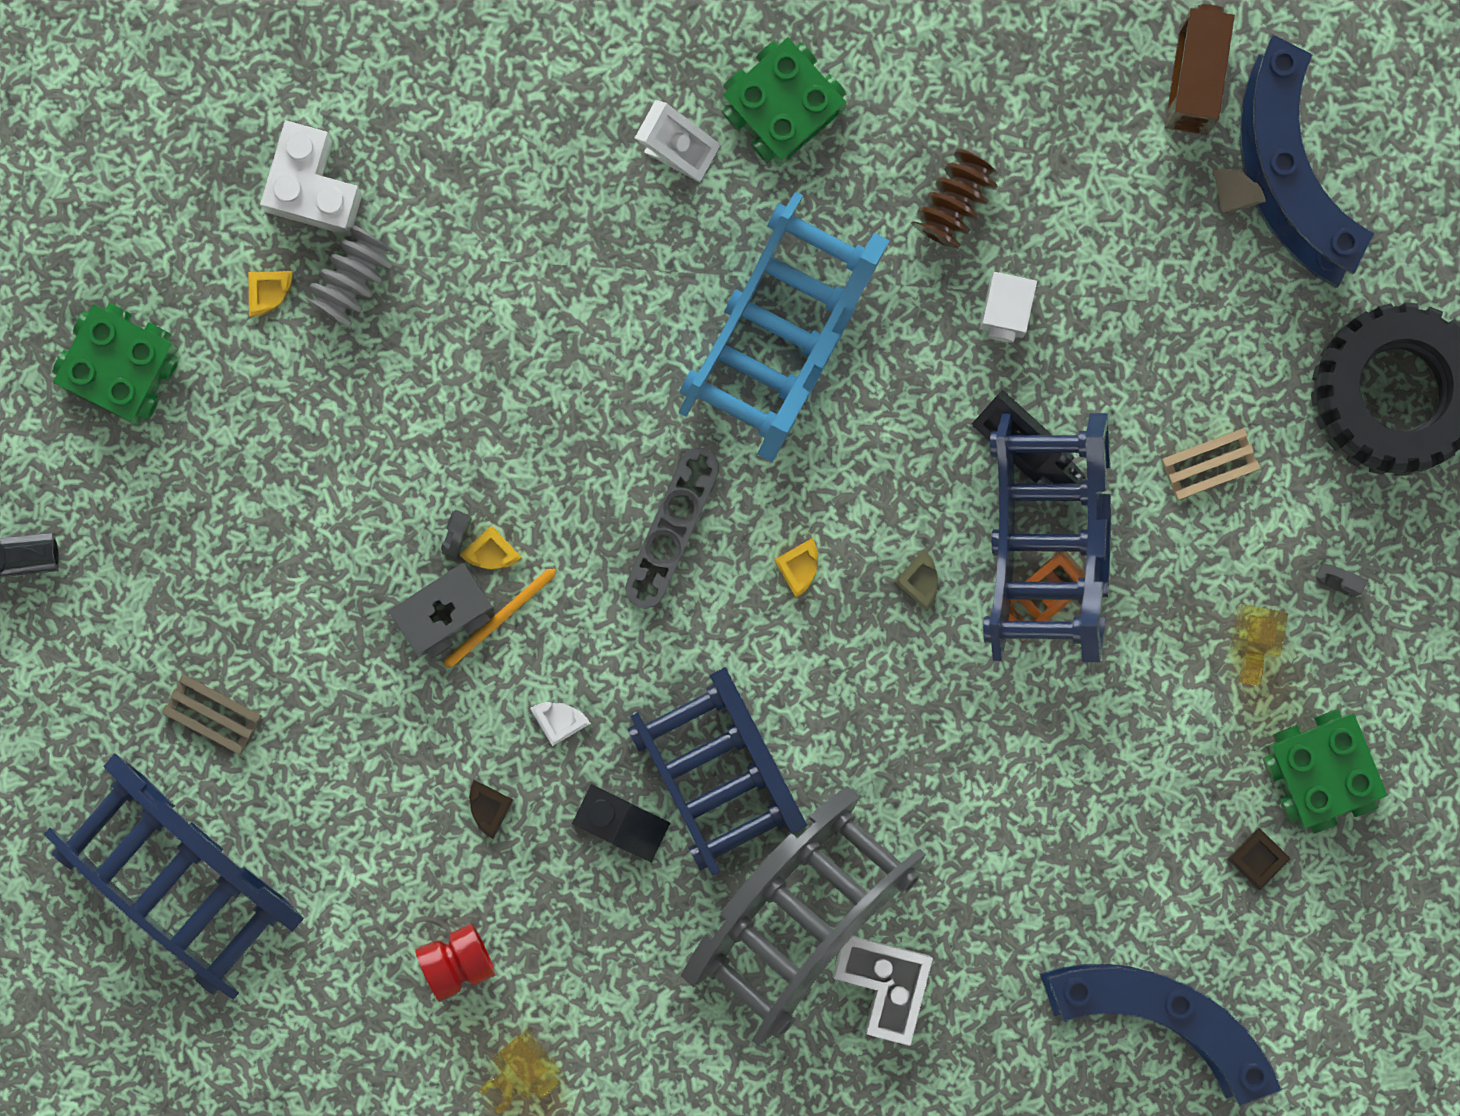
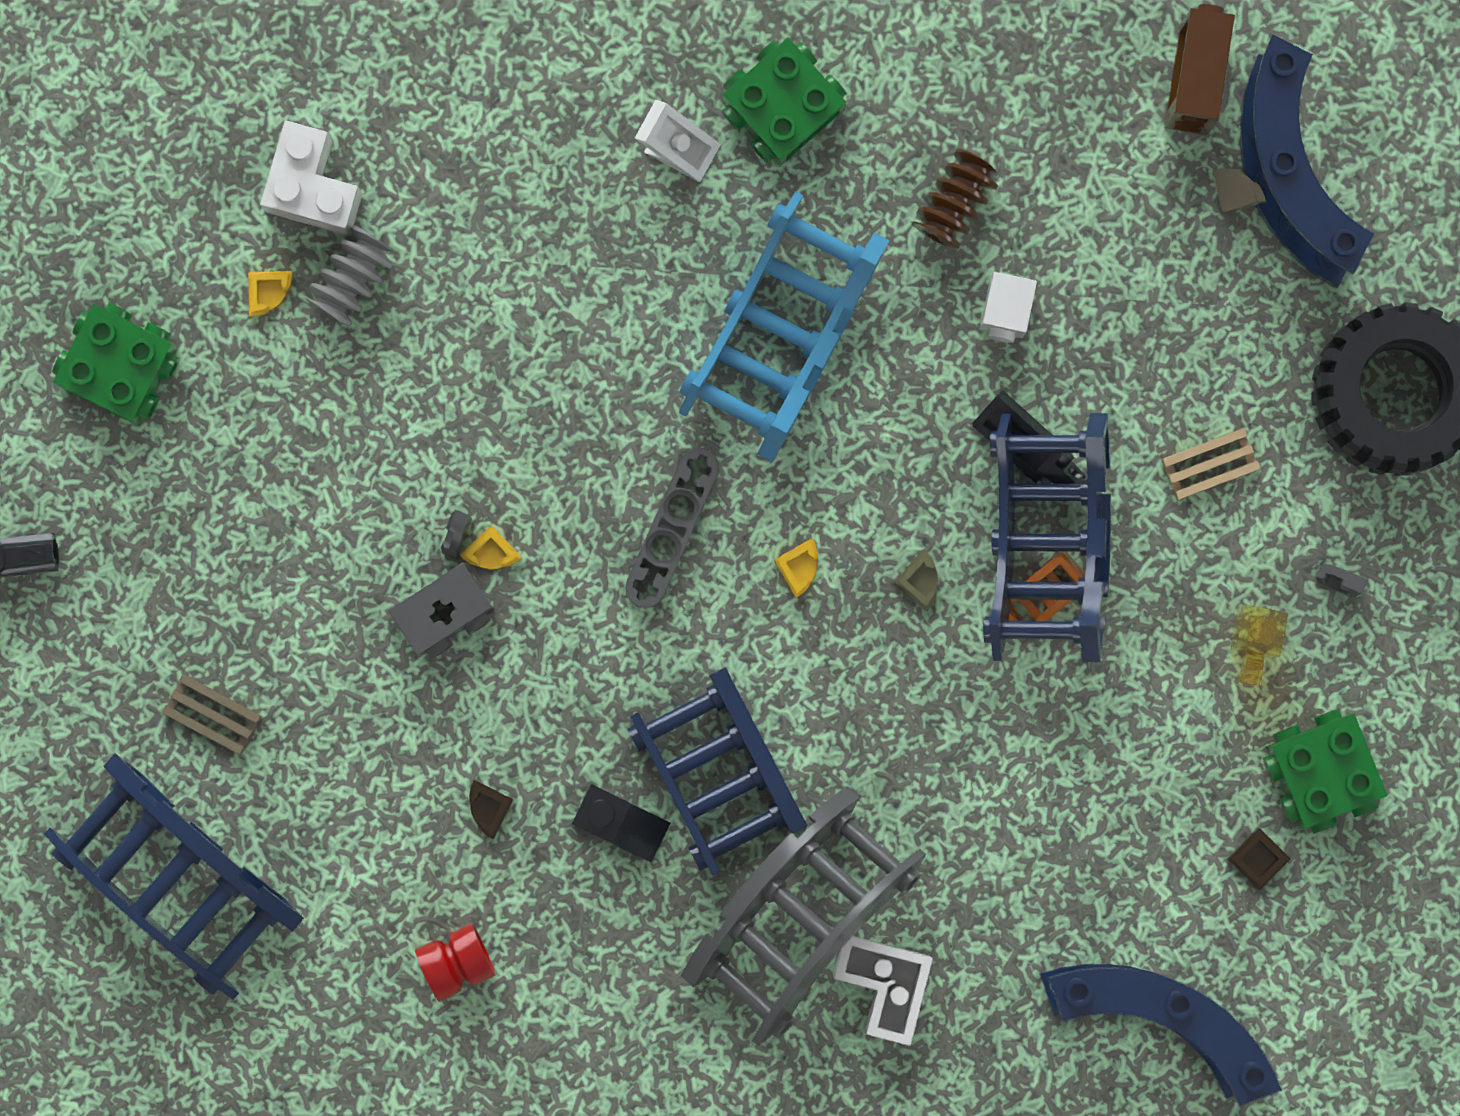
light orange axle [444,569,556,667] -> none
clear yellow brick [479,1028,562,1113] -> none
white tile [530,702,591,746] -> none

